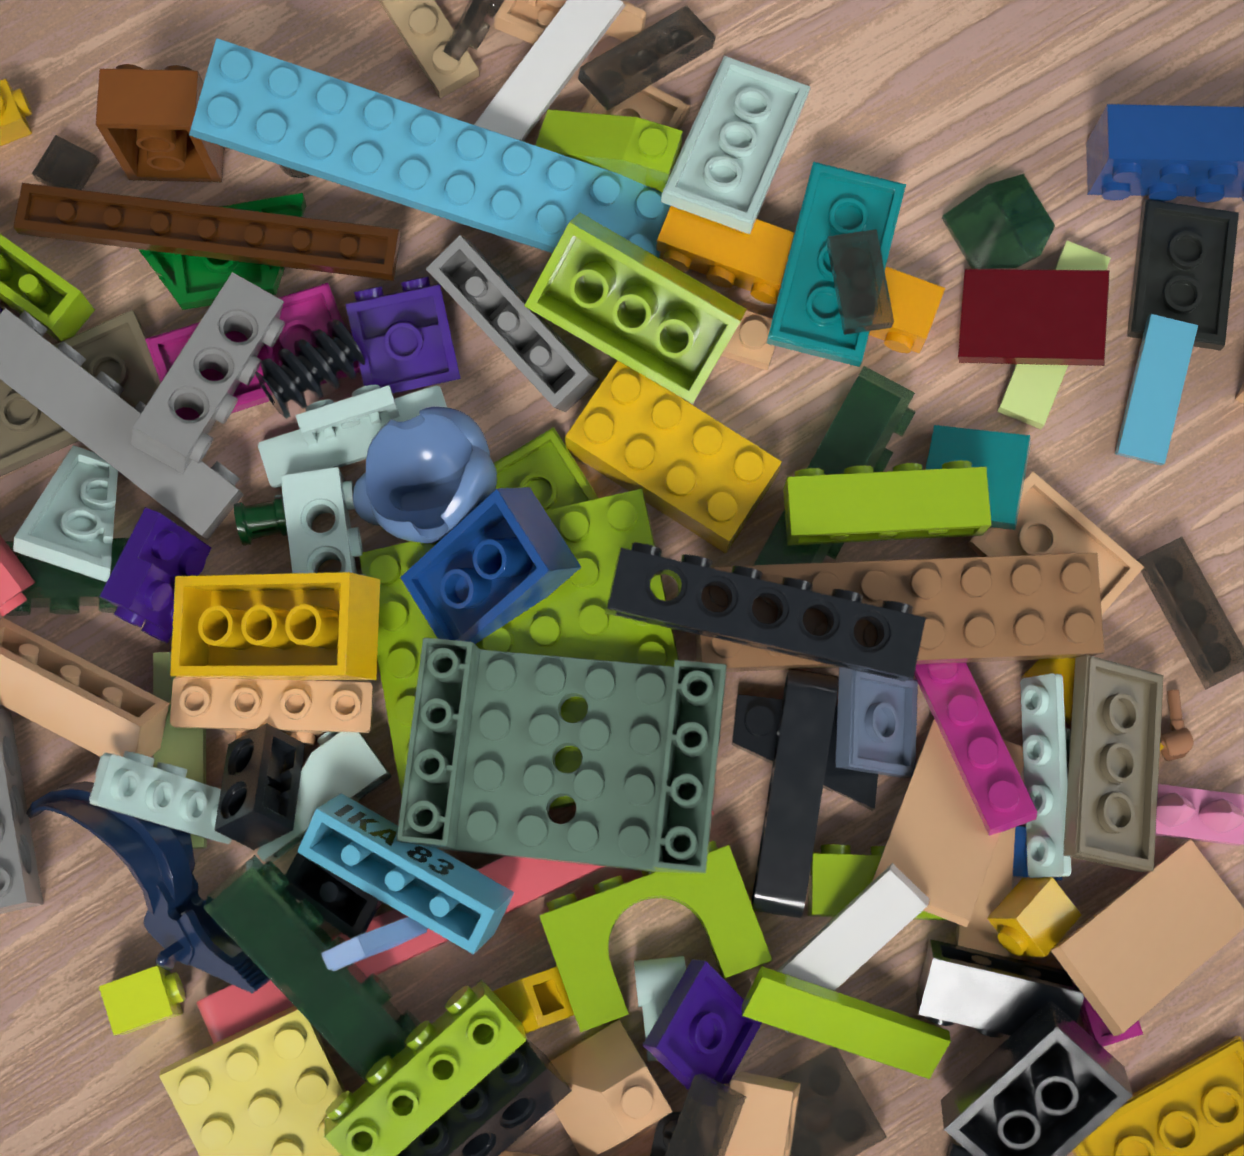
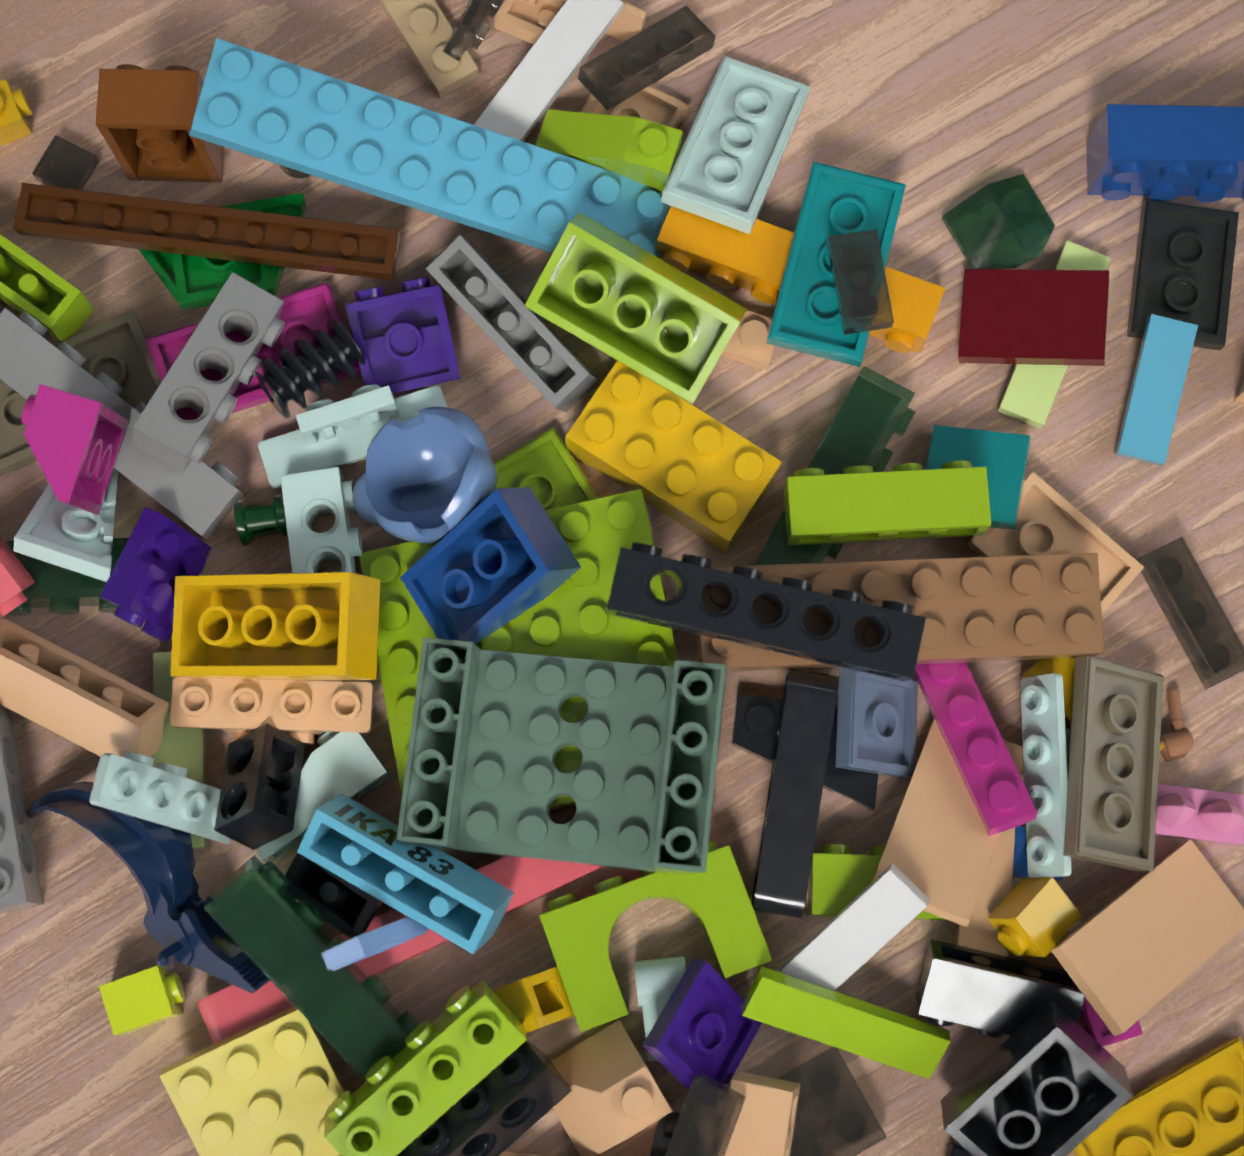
none -> dark pink slope [21,384,129,515]

